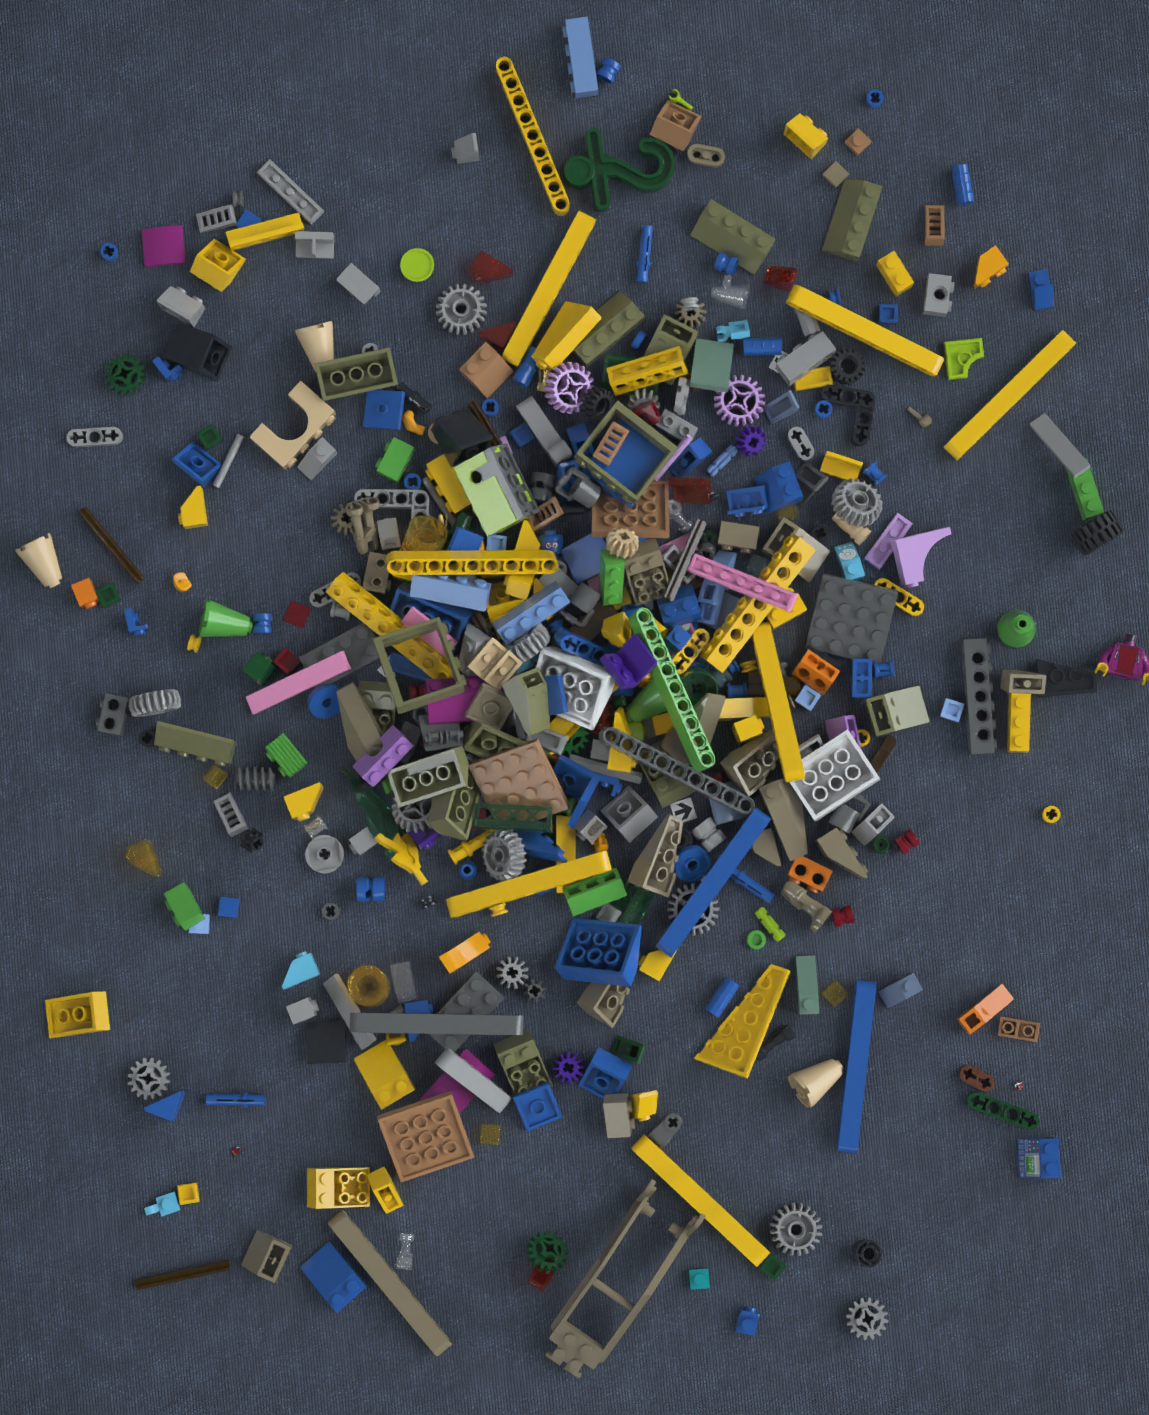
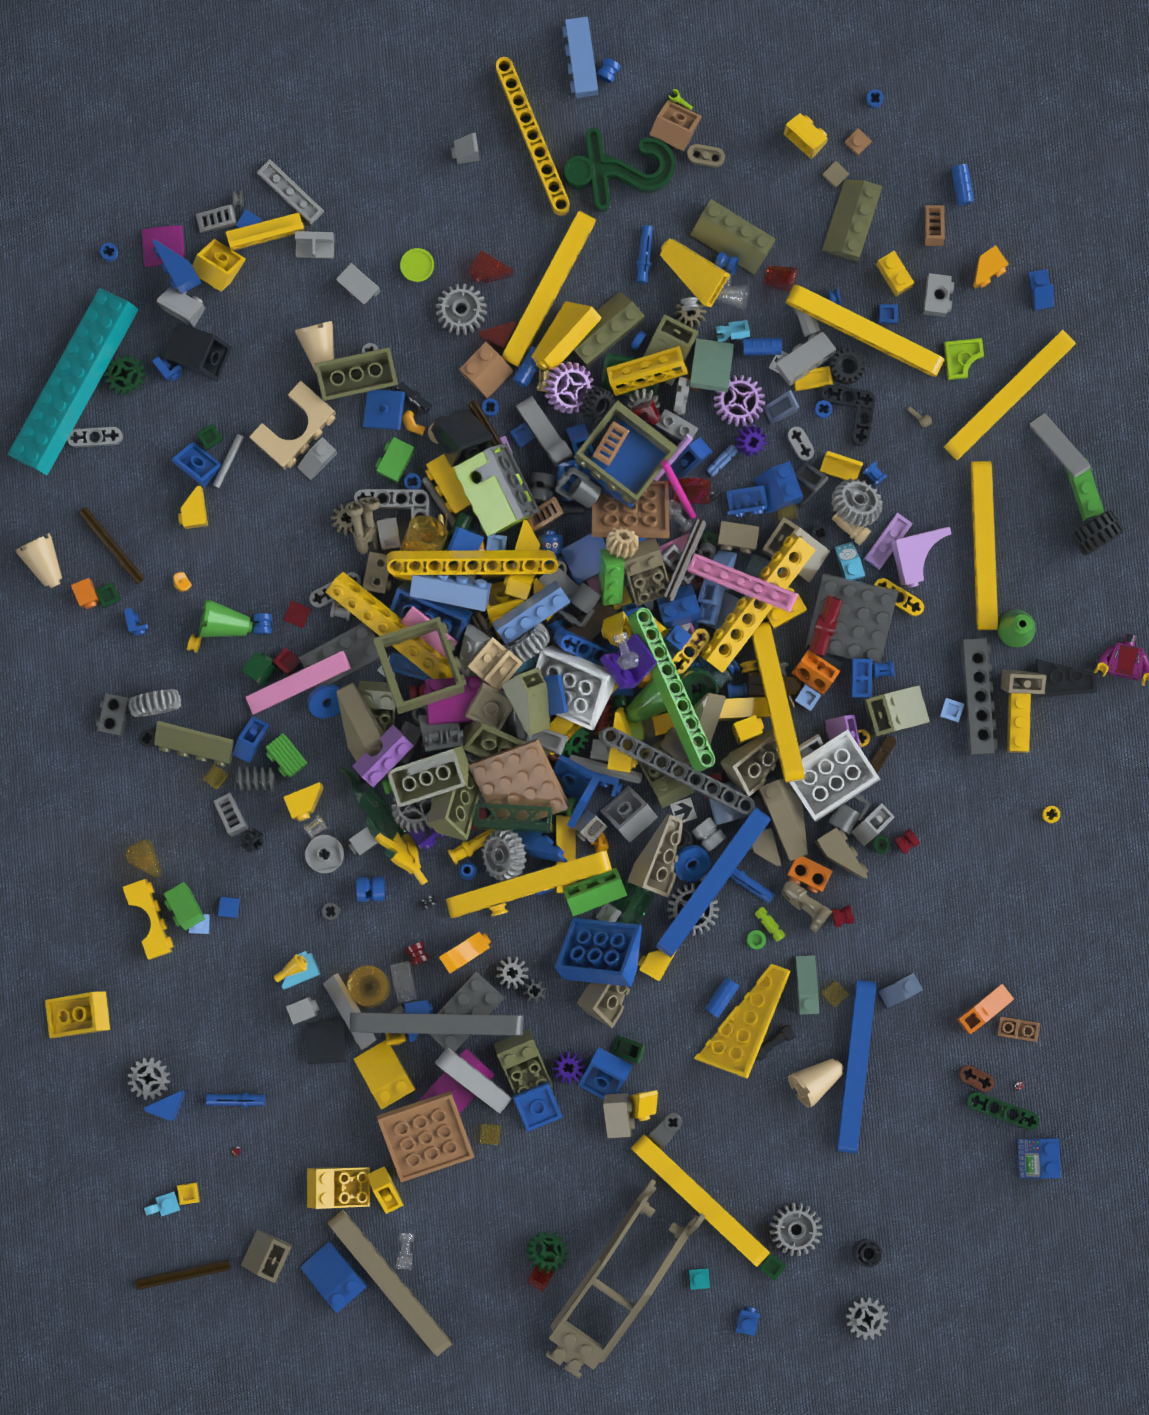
none -> teal brick [8,288,139,476]
none -> yellow arch [123,879,174,960]
none -> blue slope [153,239,201,294]
none -> blue slope [232,716,269,763]
none -> yellow cone [274,954,308,982]
none -> dark red wheel [405,941,430,966]
none -> clear leg [612,632,639,670]
none -> yellow slope [660,238,730,307]
none -> dark pink bar [661,460,696,519]
none -> dark red piece [809,595,843,655]
none -> yellow beam [971,461,998,630]

